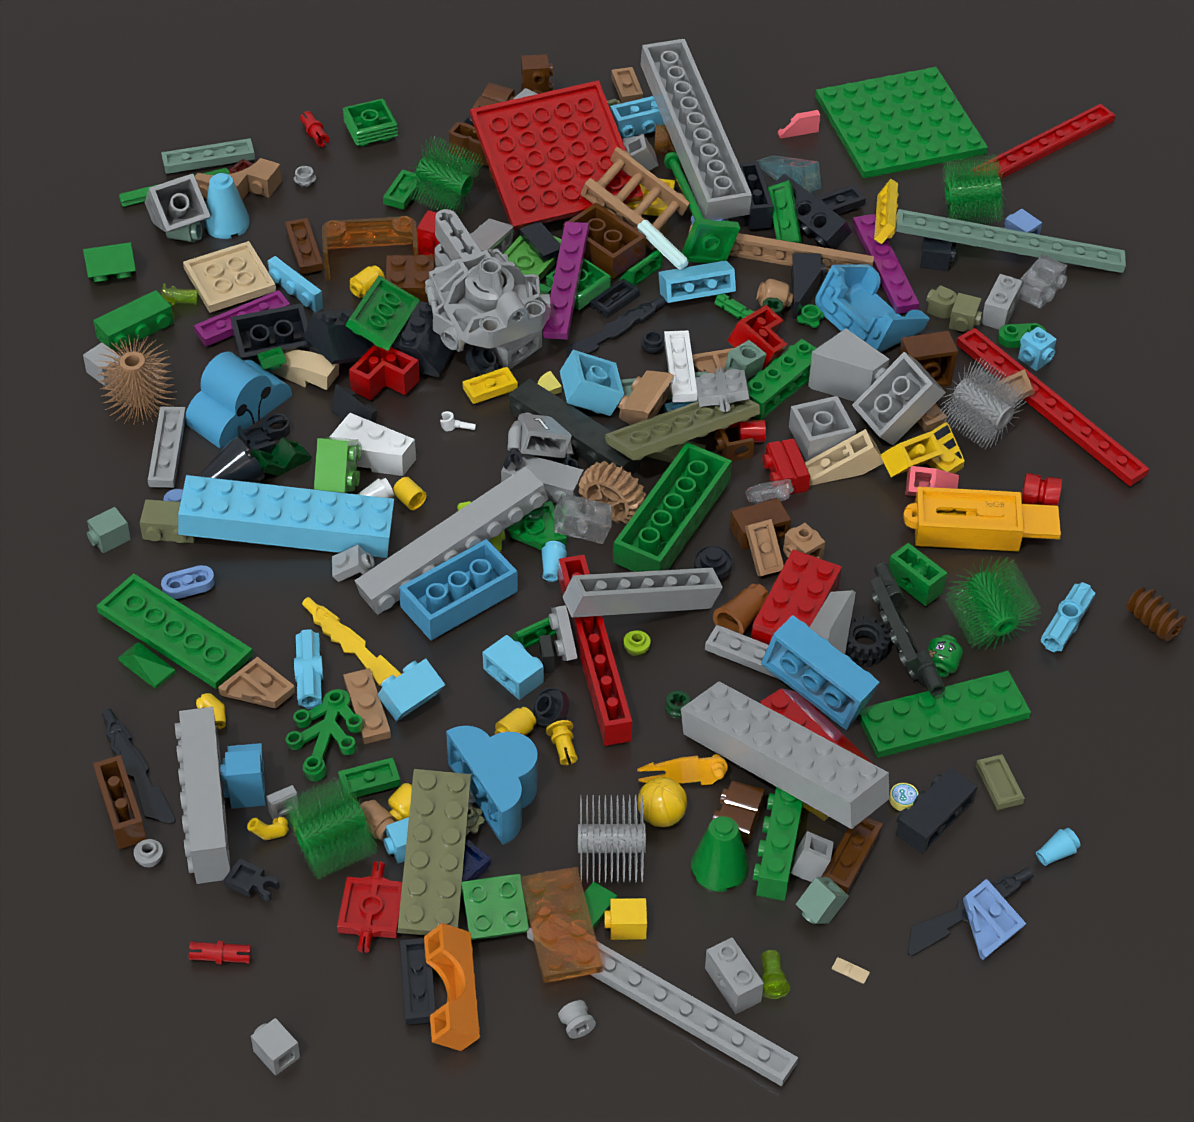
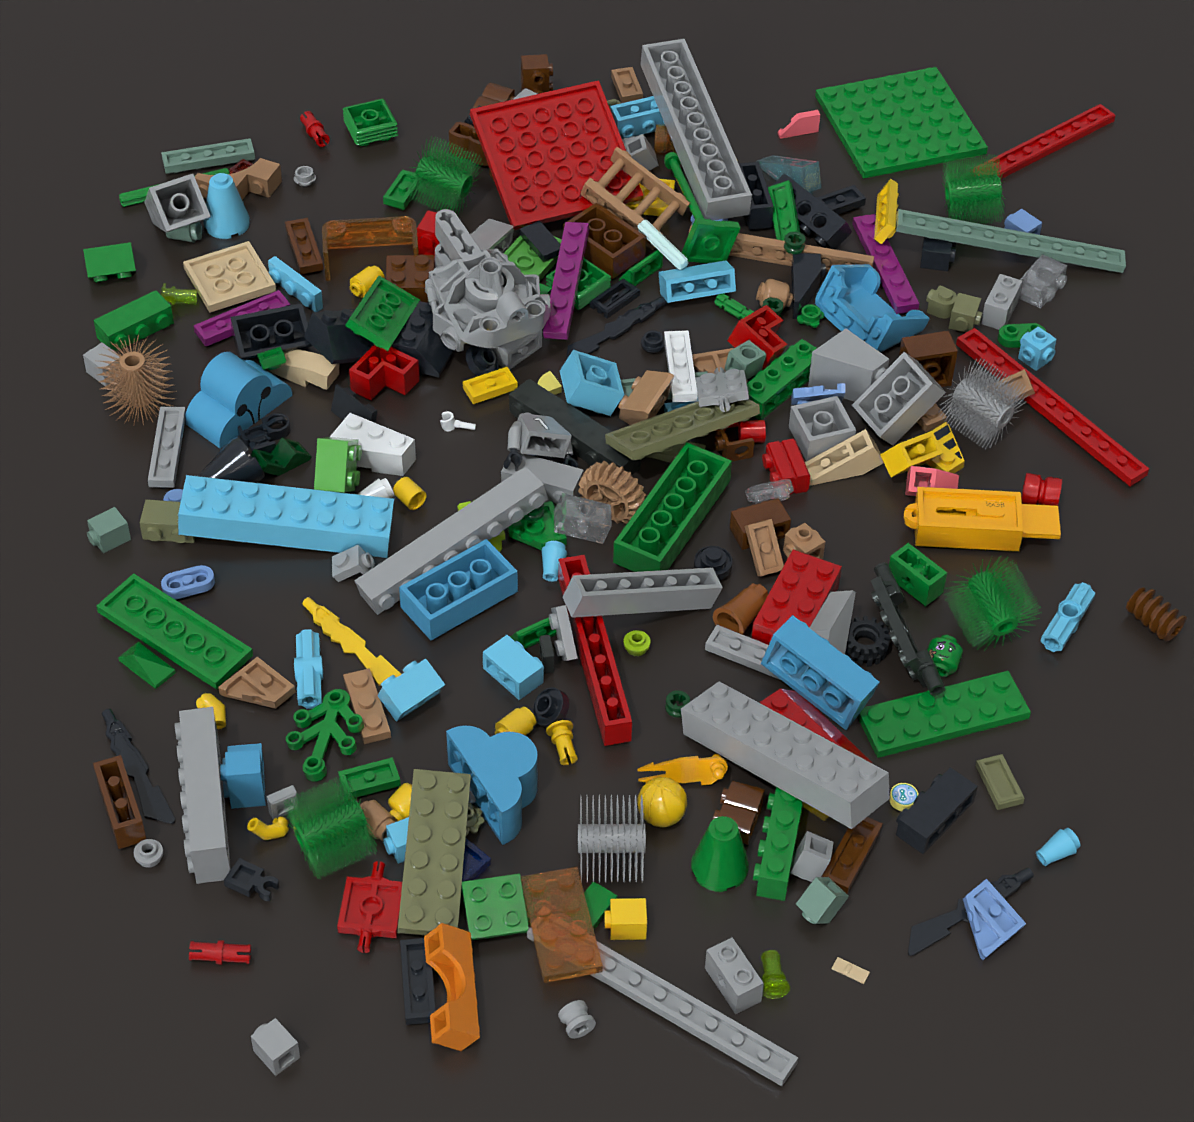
none -> dark green bush [784,232,806,254]
none -> medium blue wing [791,383,845,405]

